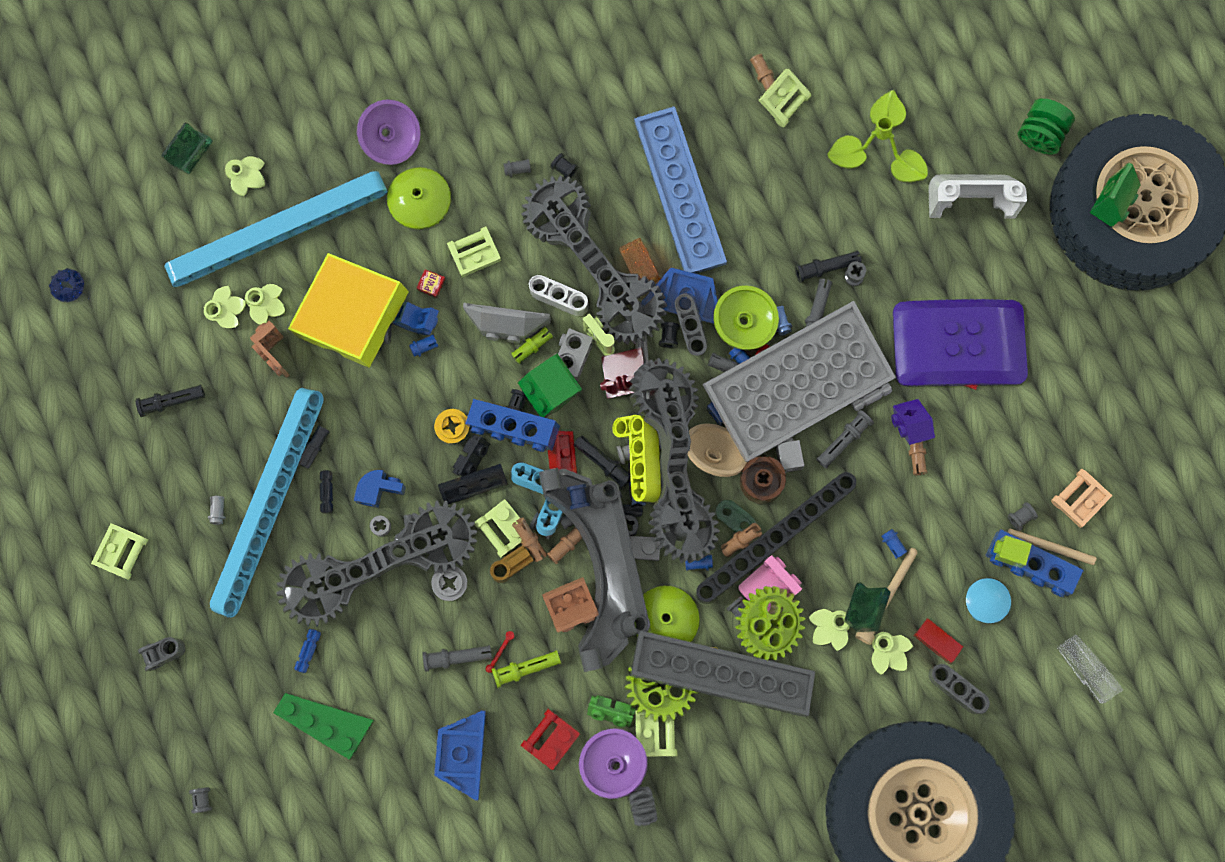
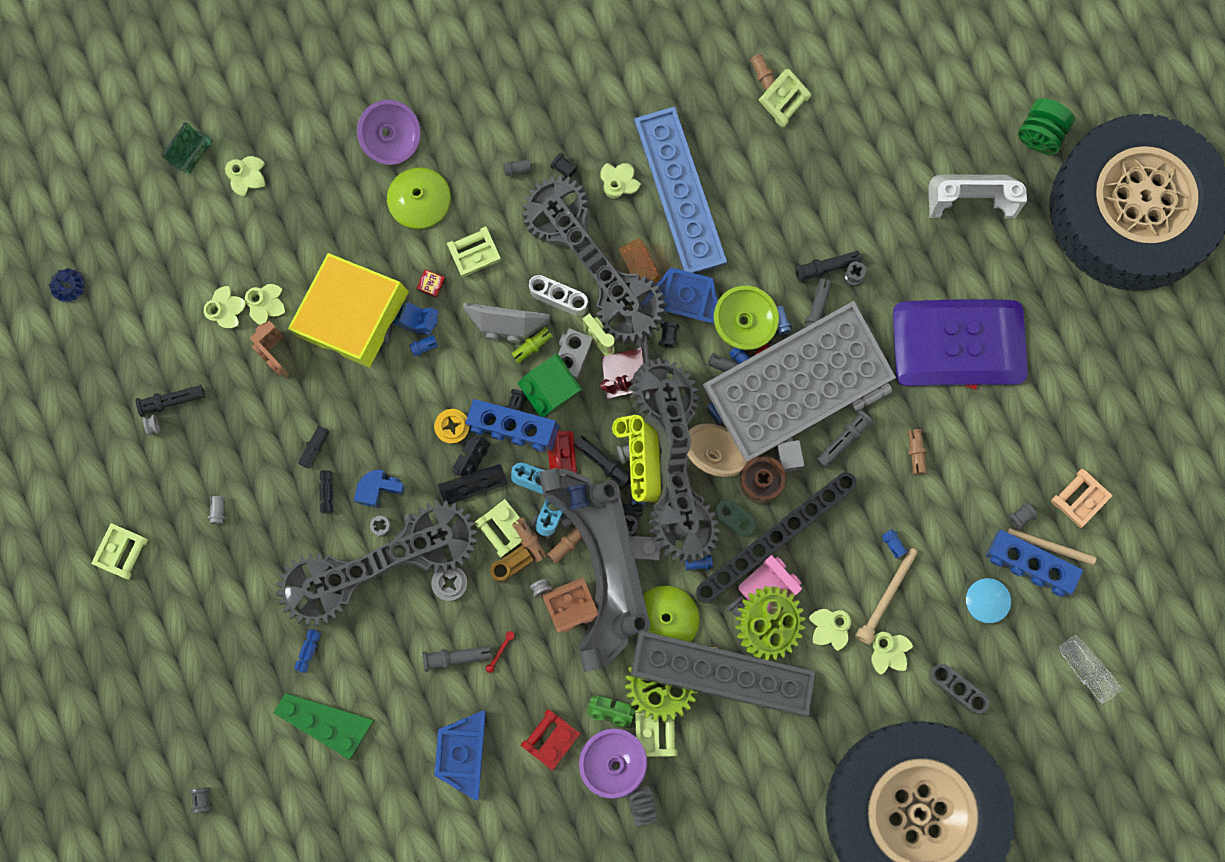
dark grey piece [138,637,185,672] -> none
medium azure beam [165,171,387,287] -> none
medium azure beam [210,388,323,617] -> none
lime pin [492,650,561,688] -> none
dark grey beam [675,293,708,356] -> none
medium nougat pin [721,523,762,557] -> none
lime plant [827,90,928,182] -> none
clear green bracket [844,582,891,632] -> none
dark purple brick [891,399,935,445] -> none
red slope [913,618,963,664] -> none
lime brick [993,535,1032,568] -> none
green slope [1090,162,1141,227] -> none
none -> light grey bush [143,415,160,436]
none -> light grey bush [530,579,553,598]
none -> yellowish green plate [600,163,641,199]

